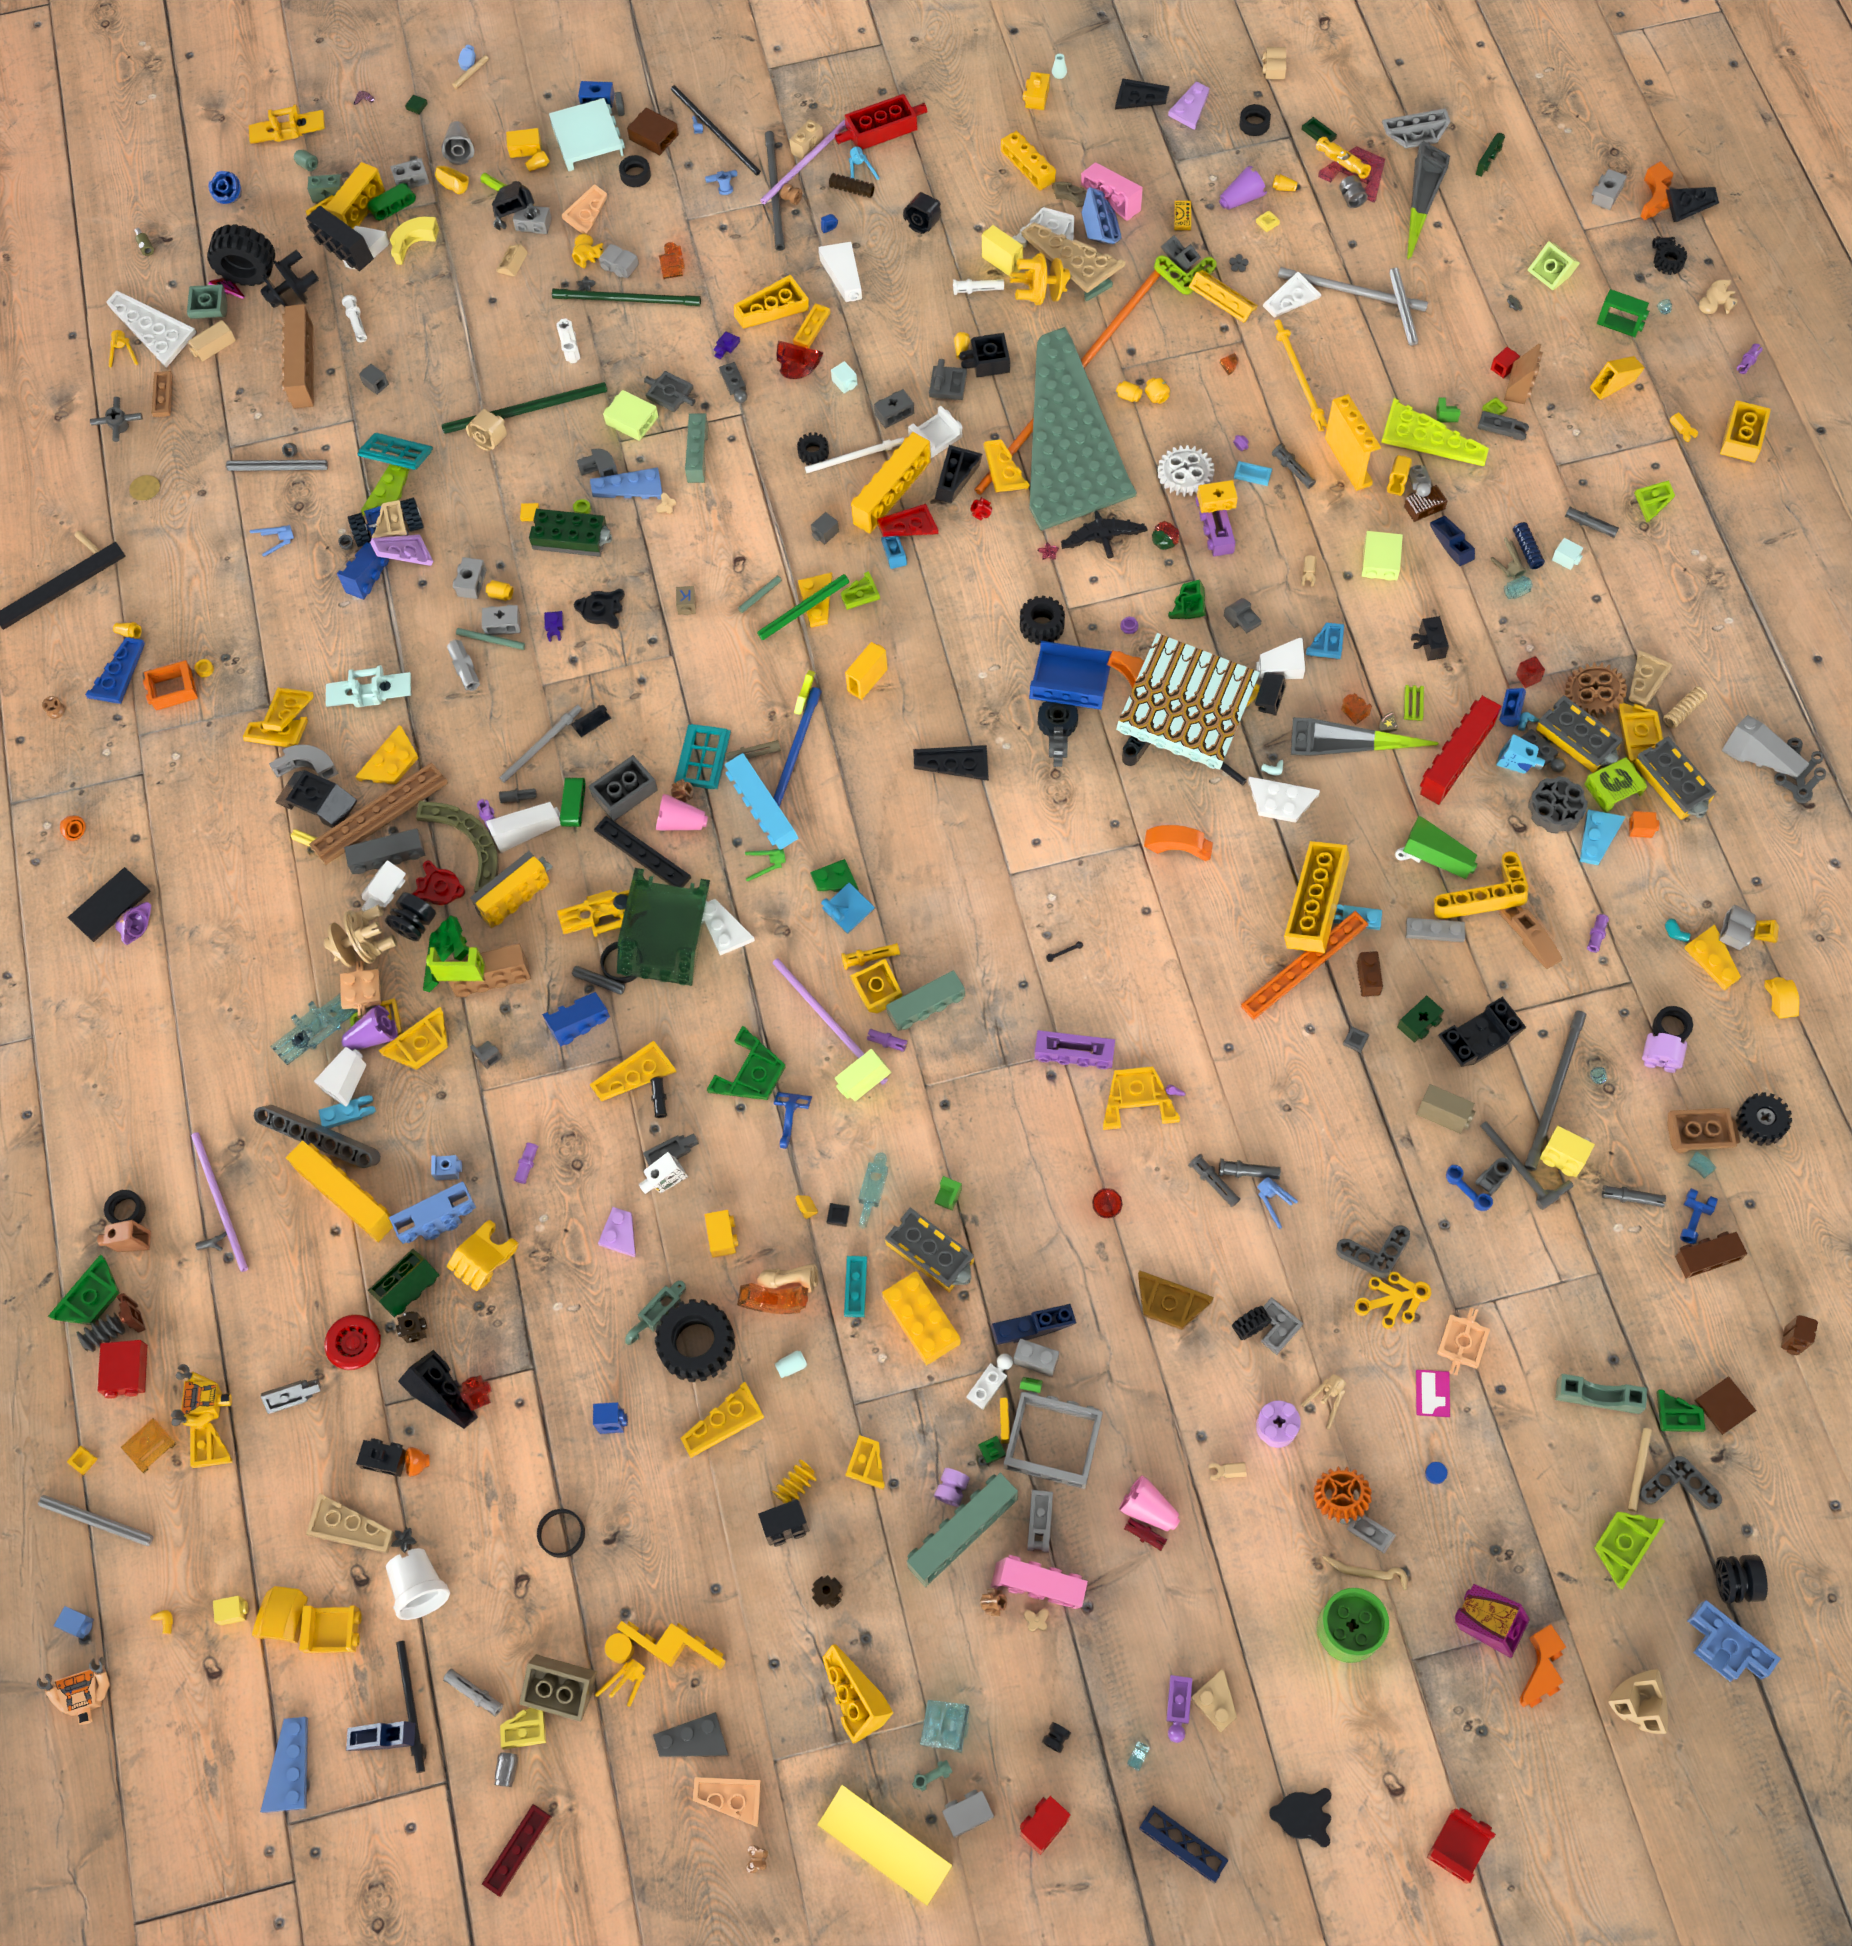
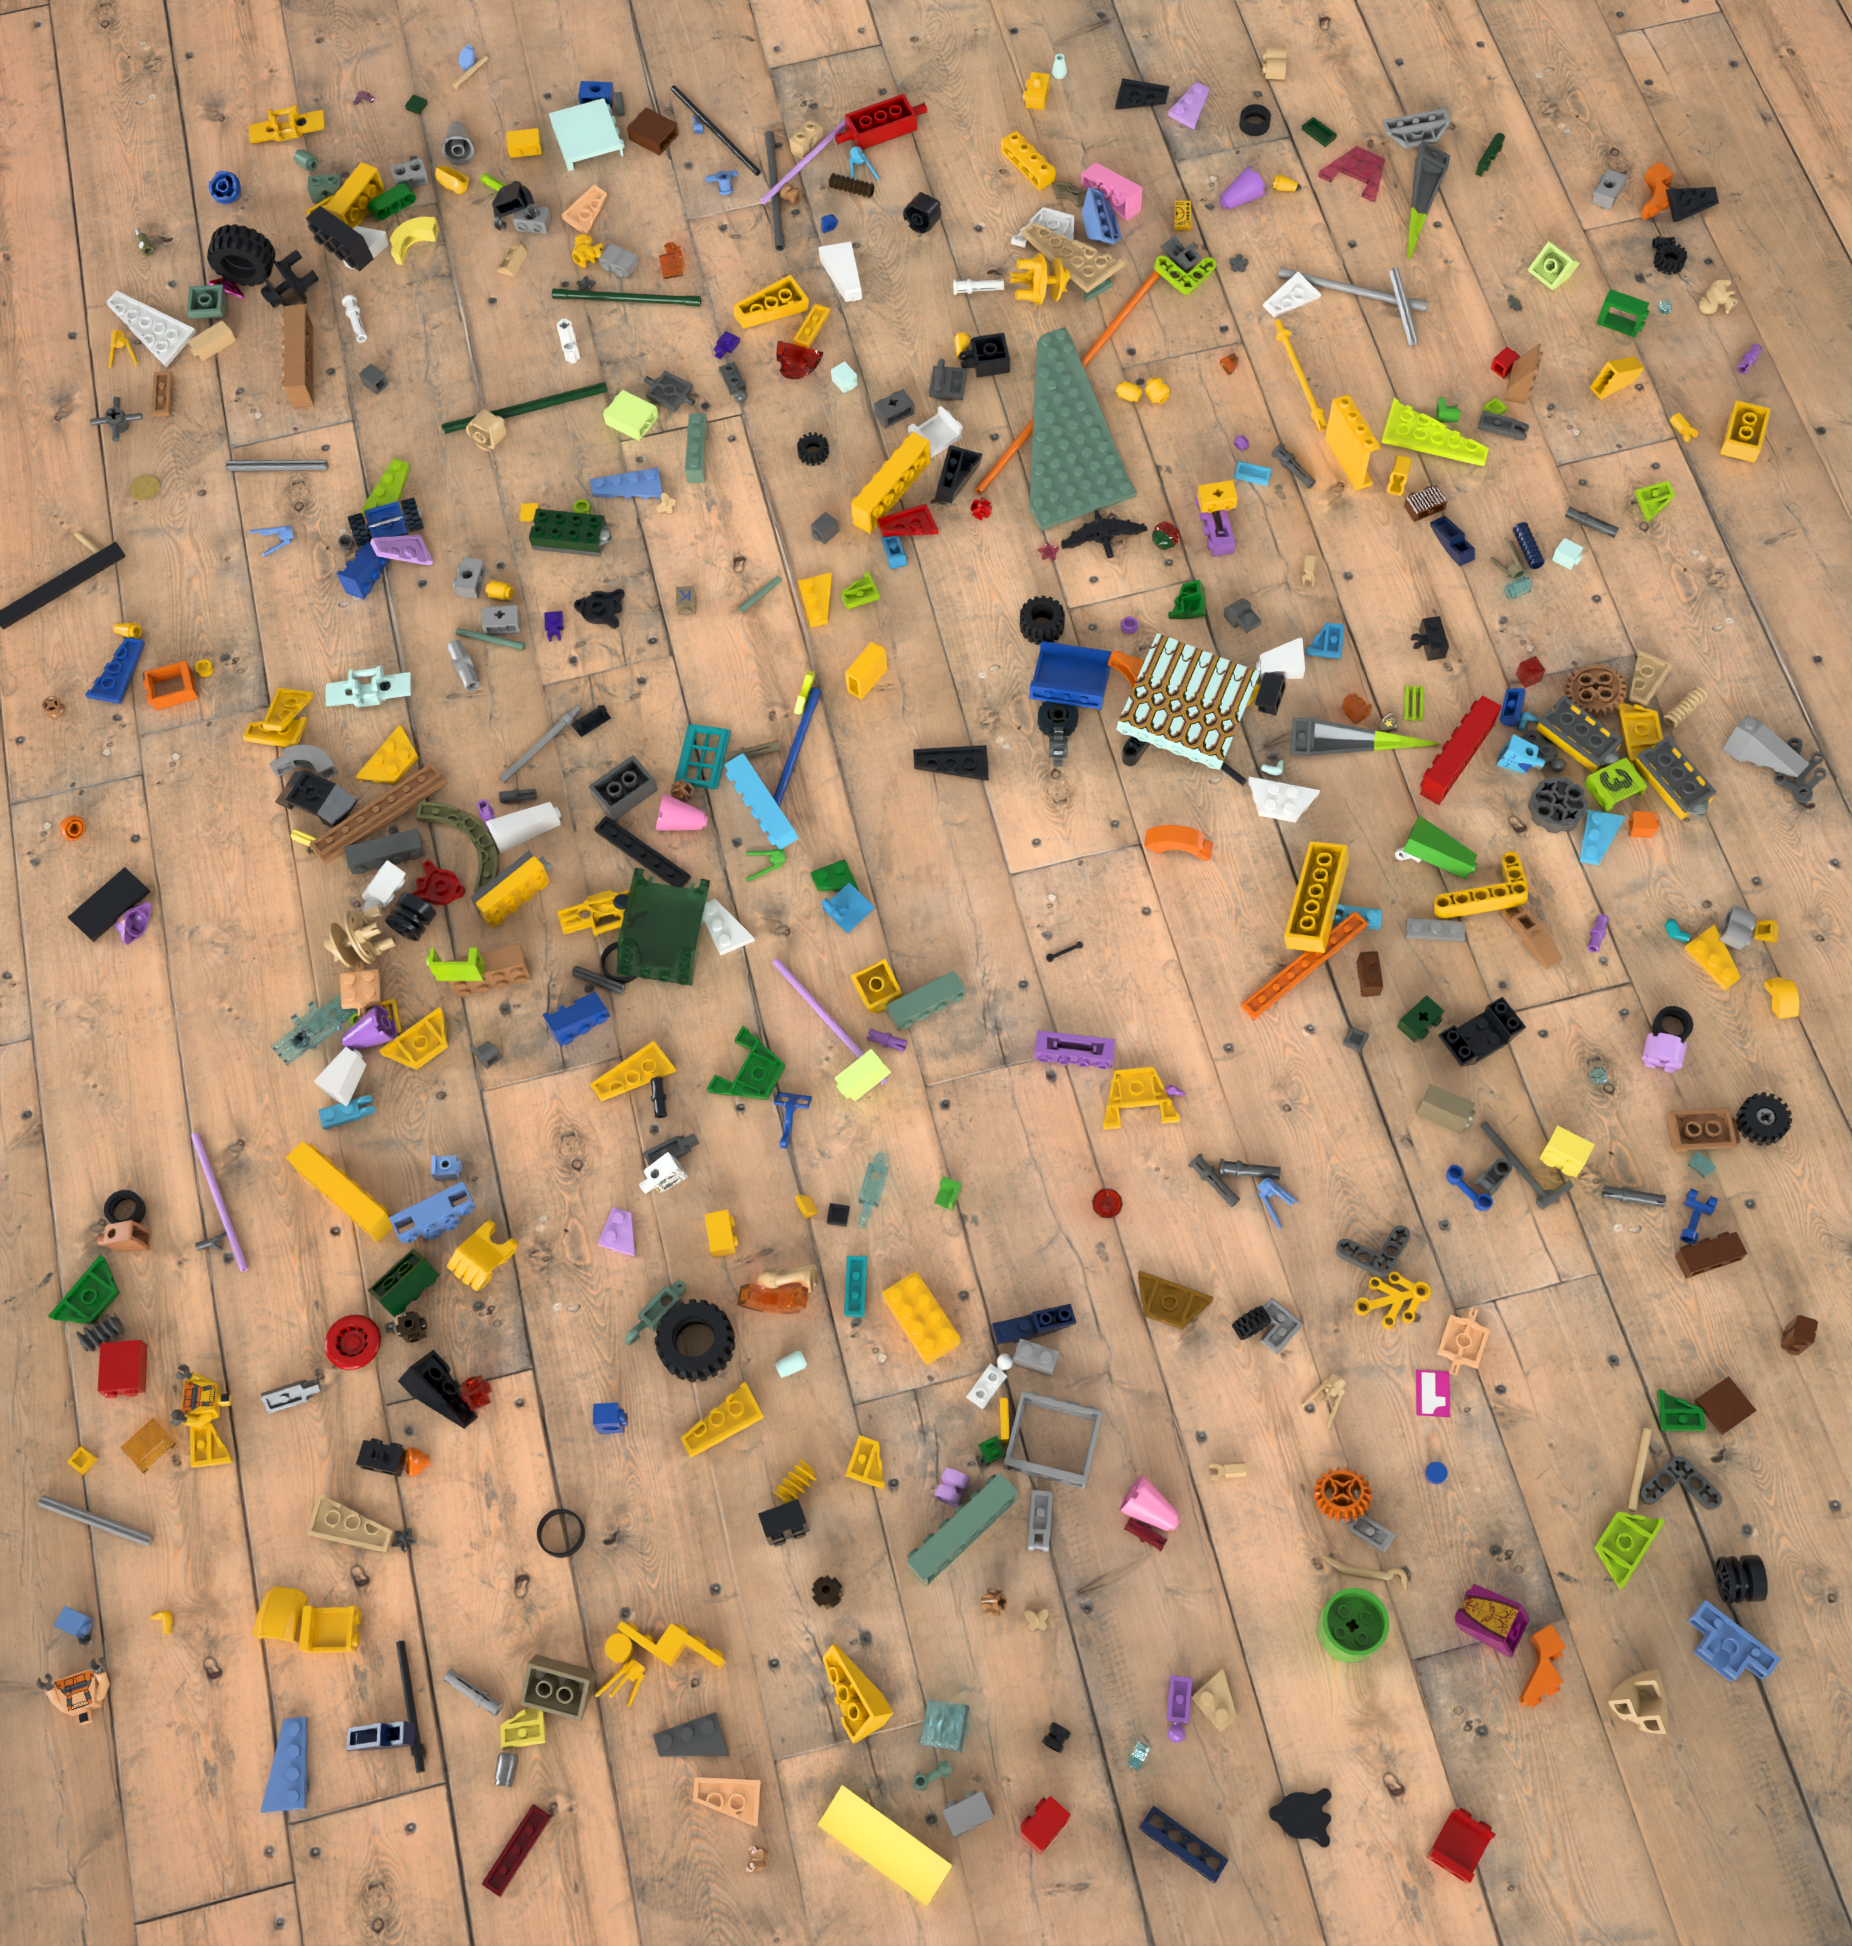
copper plate [116,1293,146,1333] -> none
light yellow brick [213,1596,248,1625] -> none
dark grey beam [253,1105,381,1168] -> none
dark grey hinge [282,443,298,457] -> none
teal piece [357,433,433,470] -> none
tan wing [372,500,407,538] -> none
white piece [386,1548,450,1620] -> none
green wing [423,915,469,993] -> none
medium lavender pin [514,1142,538,1184] -> none
yellow cone [525,151,550,172] -> none
green beam [560,777,586,827] -> none
dark grey brick [577,449,618,477] -> none
black tyre [619,155,651,187] -> none
green axle [757,574,850,640] -> none
white bar [805,437,904,474] -> none
yellow pin [841,943,900,970] -> none
dark grey piece [885,1207,974,1293] -> none
light yellow brick [982,225,1023,278] -> none
yellow wing [983,440,1030,493] -> none
bright pink wedge [991,1555,1088,1609] -> none
bright green tile [1019,1377,1043,1393] -> none
white gear [1157,445,1215,497] -> none
yellow fence [1189,270,1258,323] -> none
light yellow tile [1256,211,1280,232] -> none
lavender brick [1256,1401,1301,1448] -> none
yellow piece [1316,137,1371,179] -> none
flat silver wheel [1339,175,1368,208] -> none
yellowish green brick [1361,531,1403,580] -> none
light grey plate [1408,465,1431,497] -> none
dark grey piece [1524,1011,1587,1171] -> none
sand green arch [1555,1374,1647,1414] -> none

